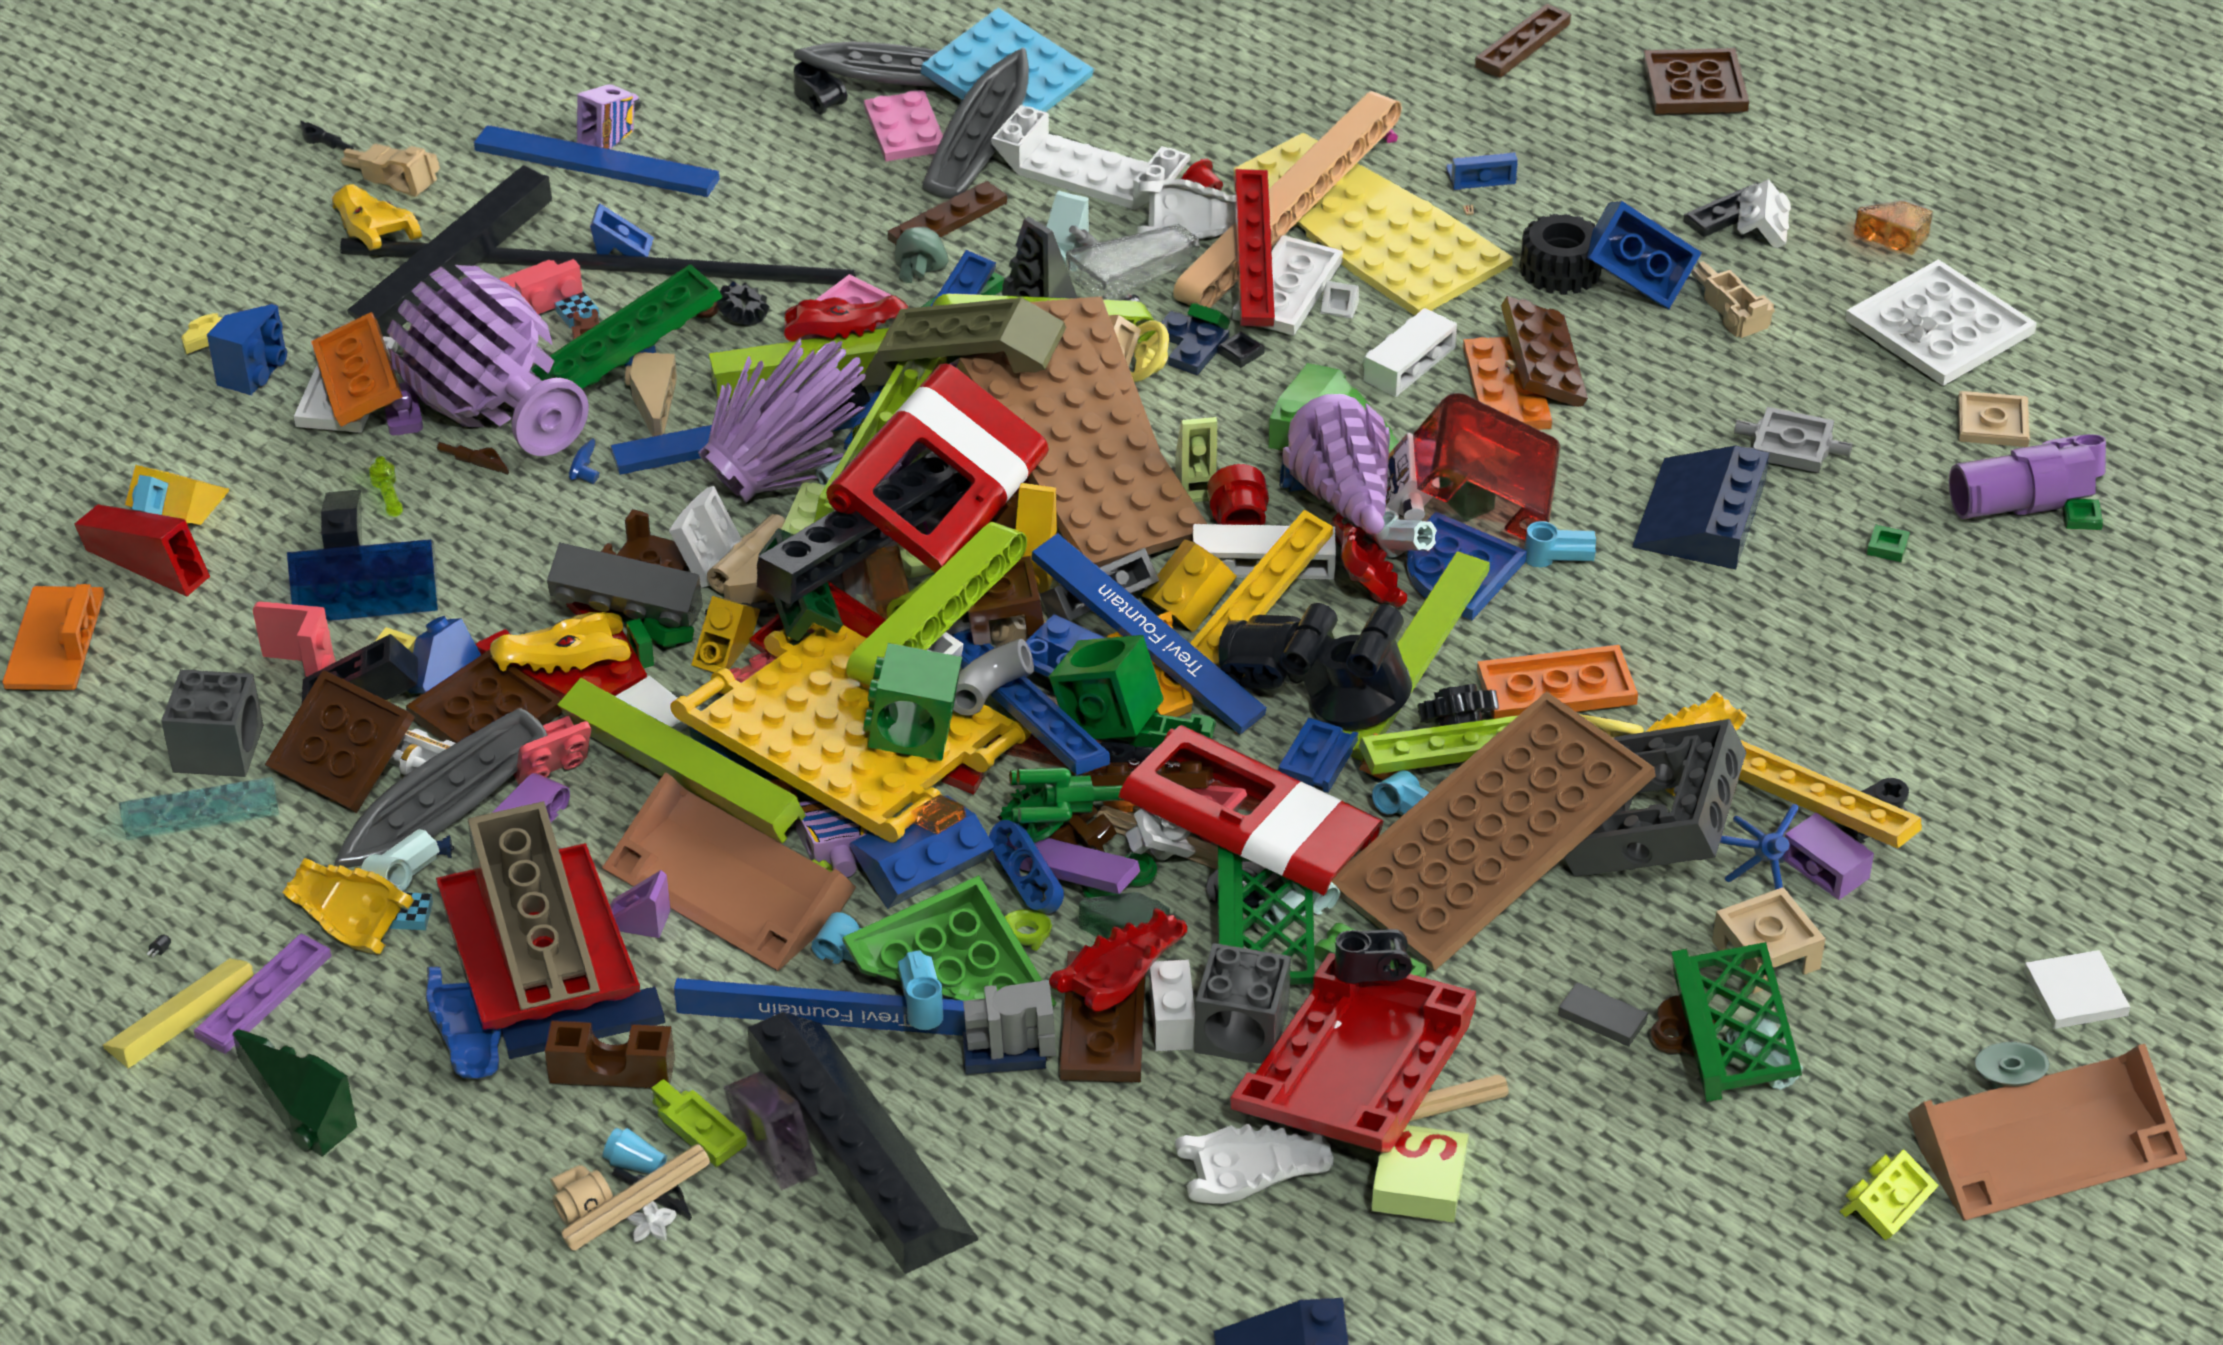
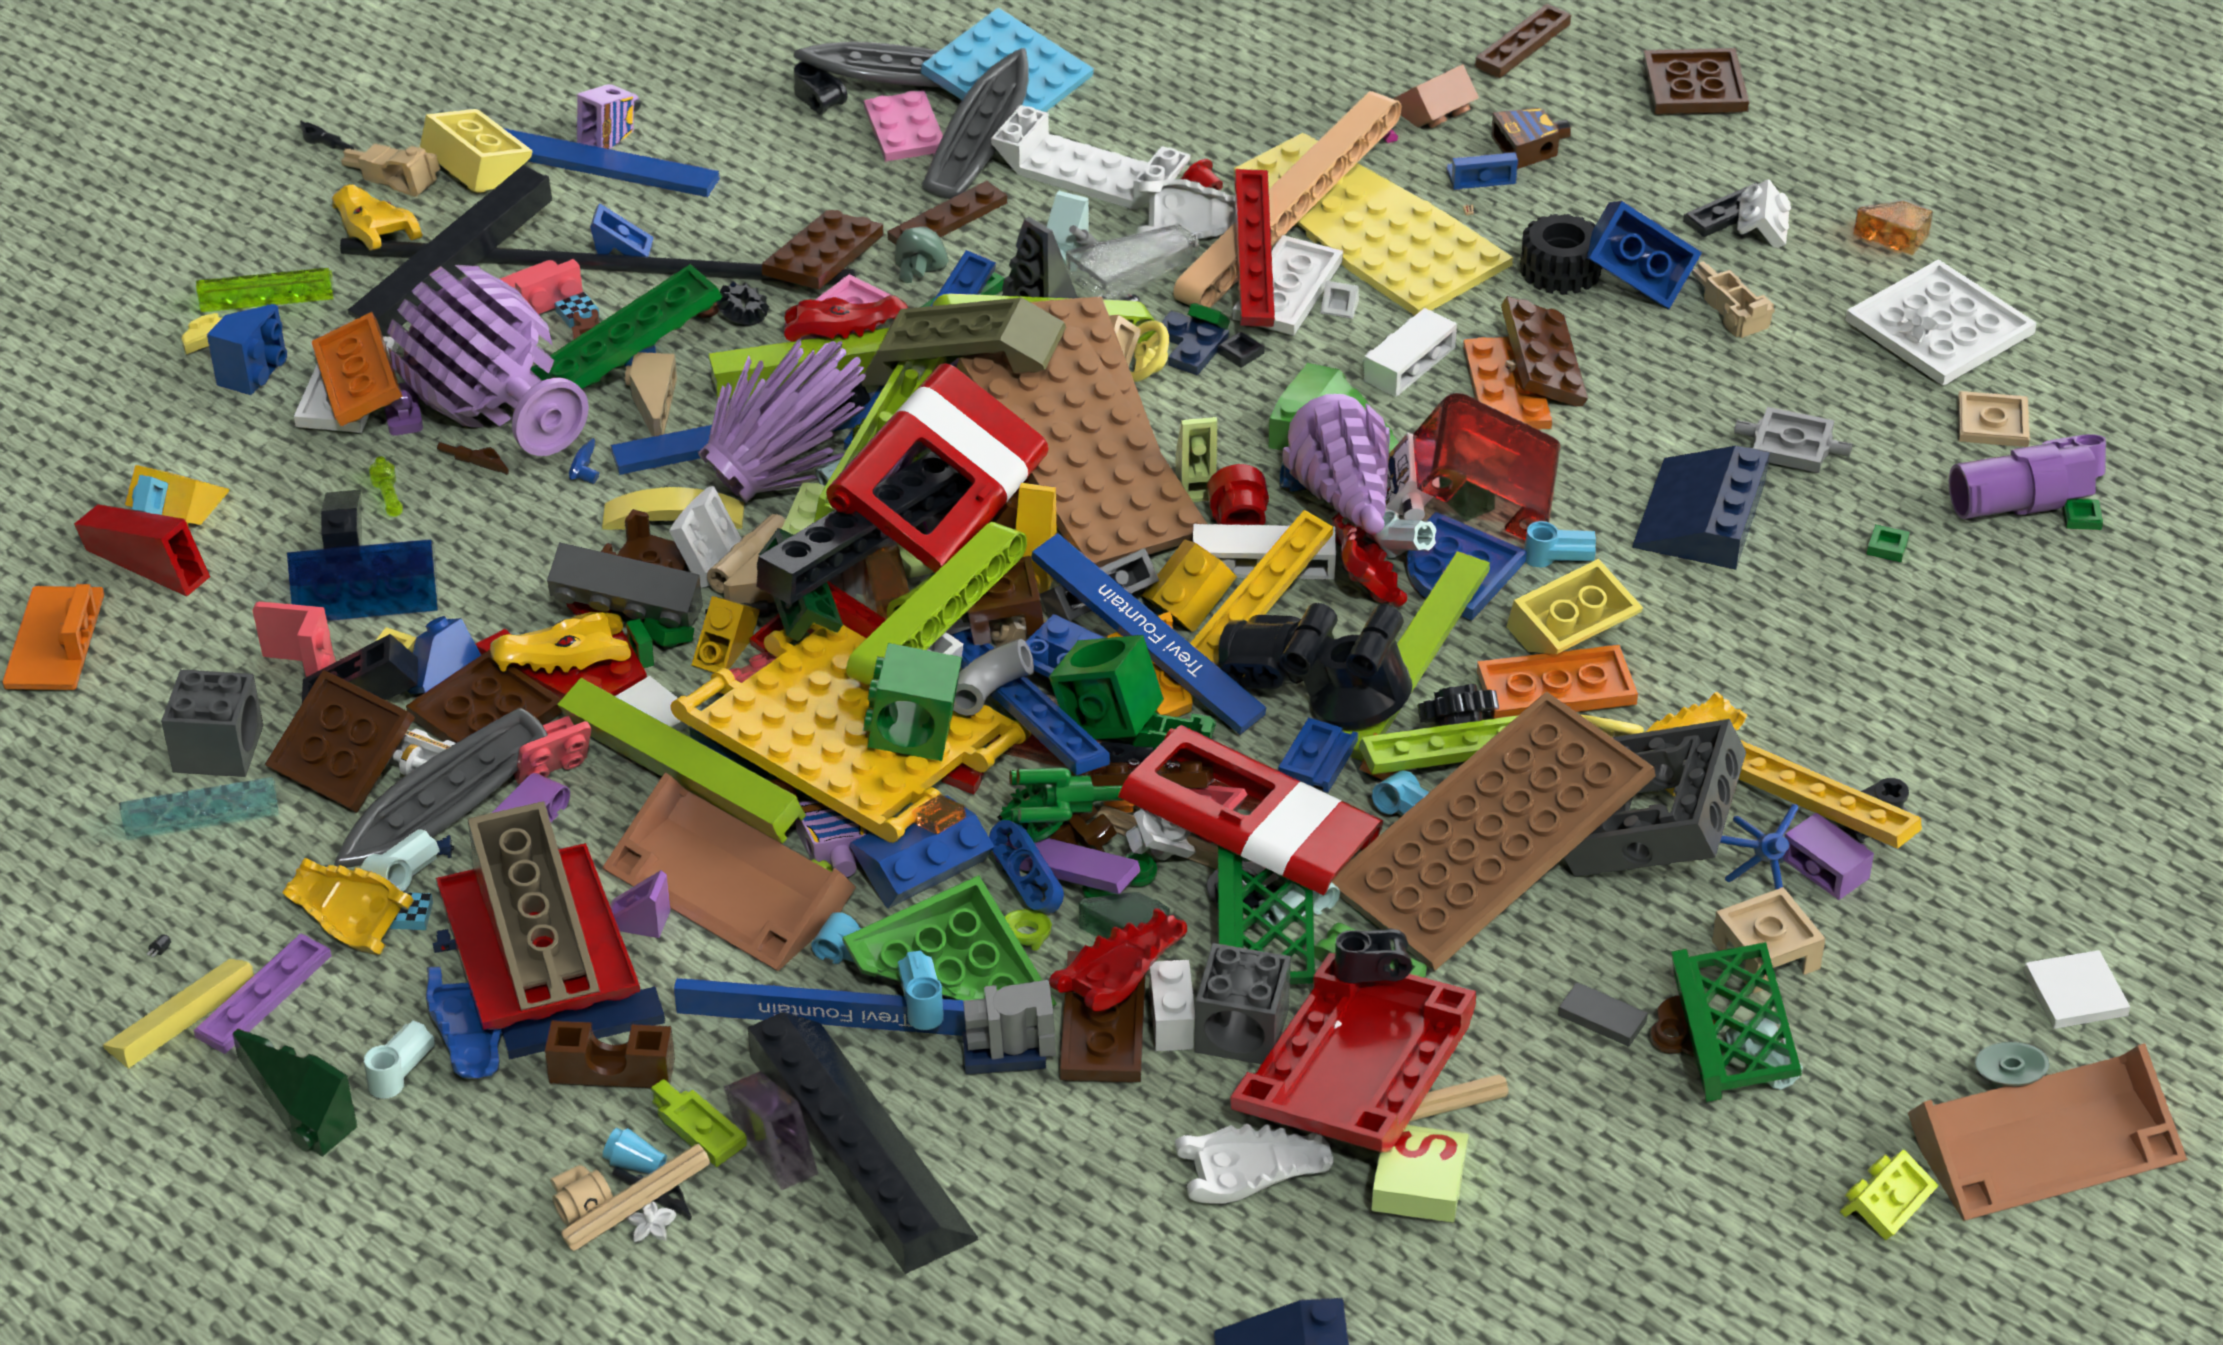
none -> clear neon green fence [196,267,334,313]
none -> light aqua piece [364,1020,435,1099]
none -> light yellow slope [420,109,532,193]
none -> dark blue piece [433,929,457,953]
none -> light yellow slope [602,487,744,530]
none -> reddish brown plate [762,210,883,290]
none -> slope [1393,64,1479,129]
none -> reddish brown torso [1491,108,1571,169]
none -> light yellow slope [1507,559,1643,654]

